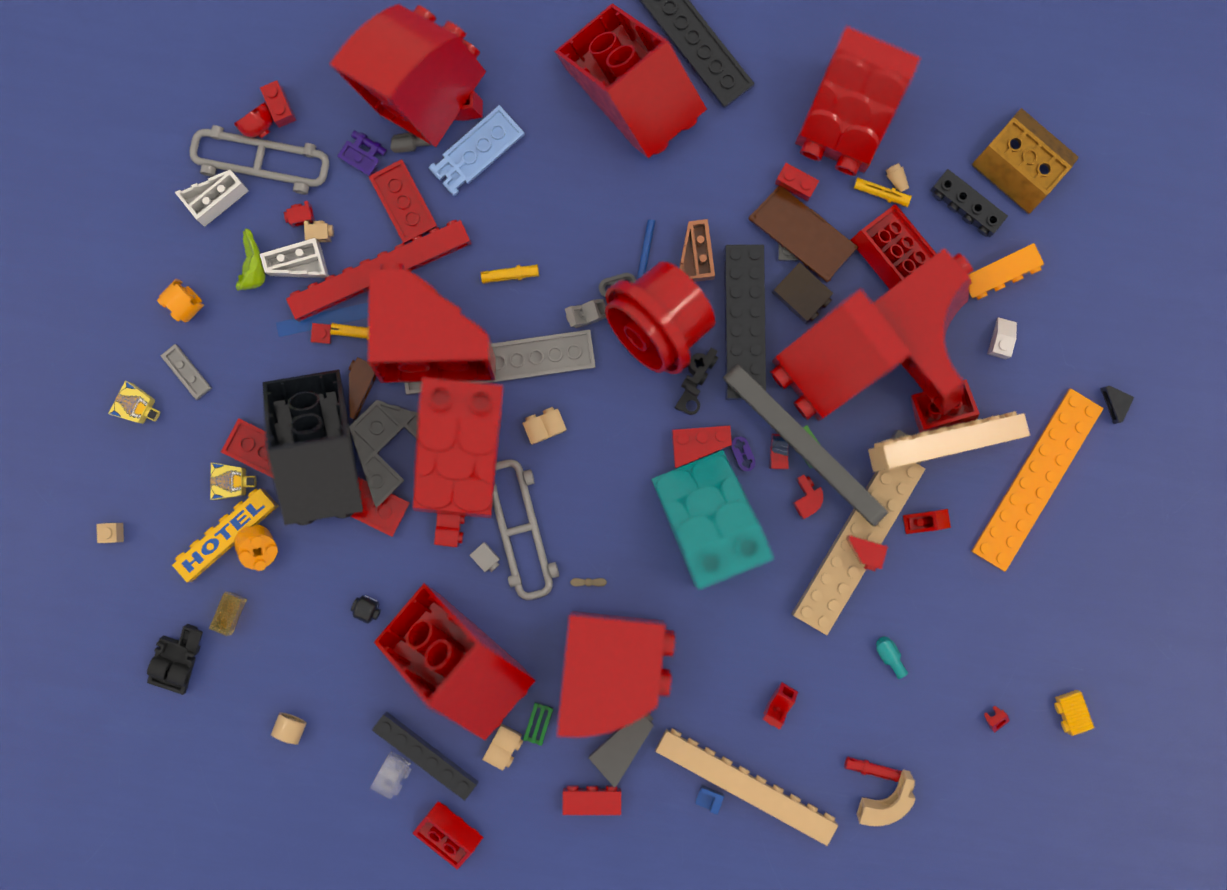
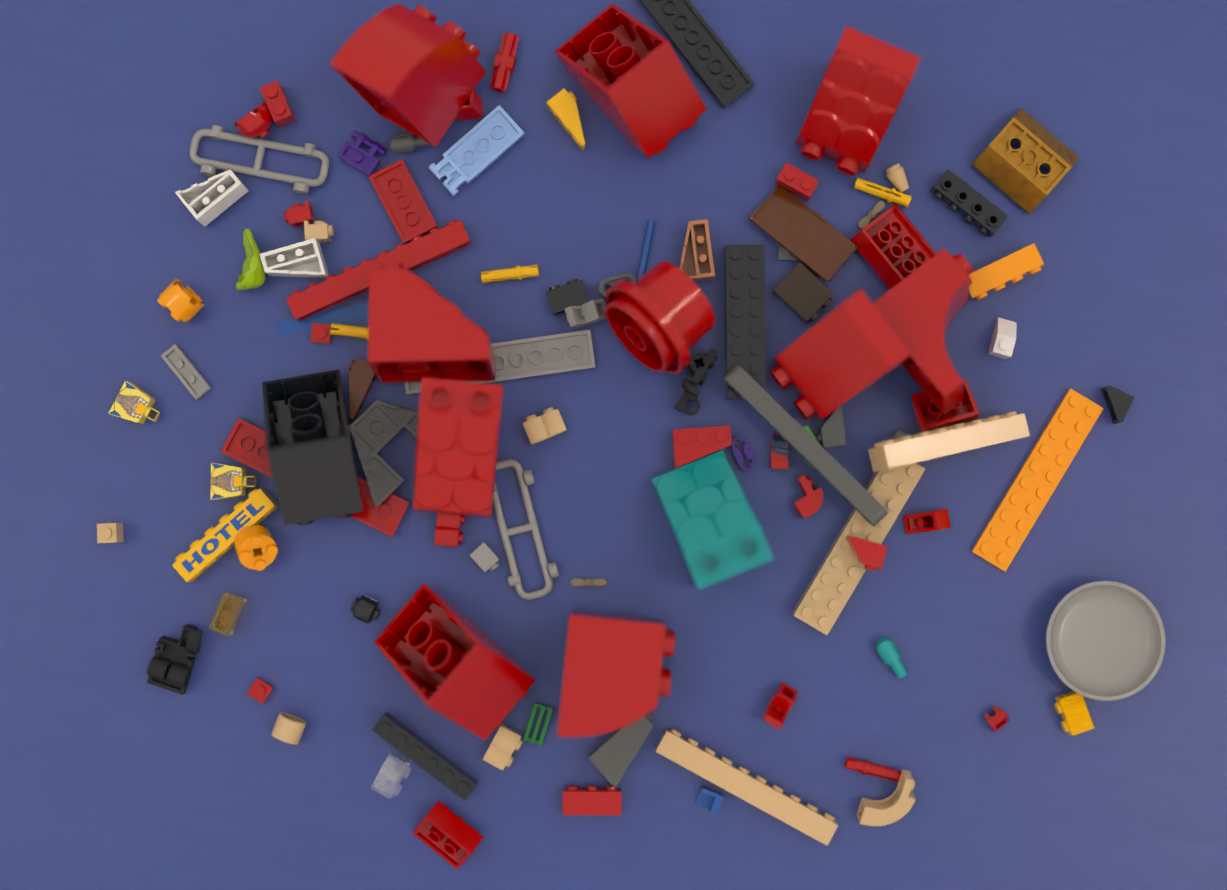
none -> red plate [246,677,275,704]
none -> red piece [490,32,520,93]
none -> black brick [546,279,589,316]
none -> yellow slope [547,88,586,150]
none -> dark grey slope [816,406,847,448]
none -> dark tan piece [858,201,885,229]
none -> light grey dish [1046,581,1166,701]

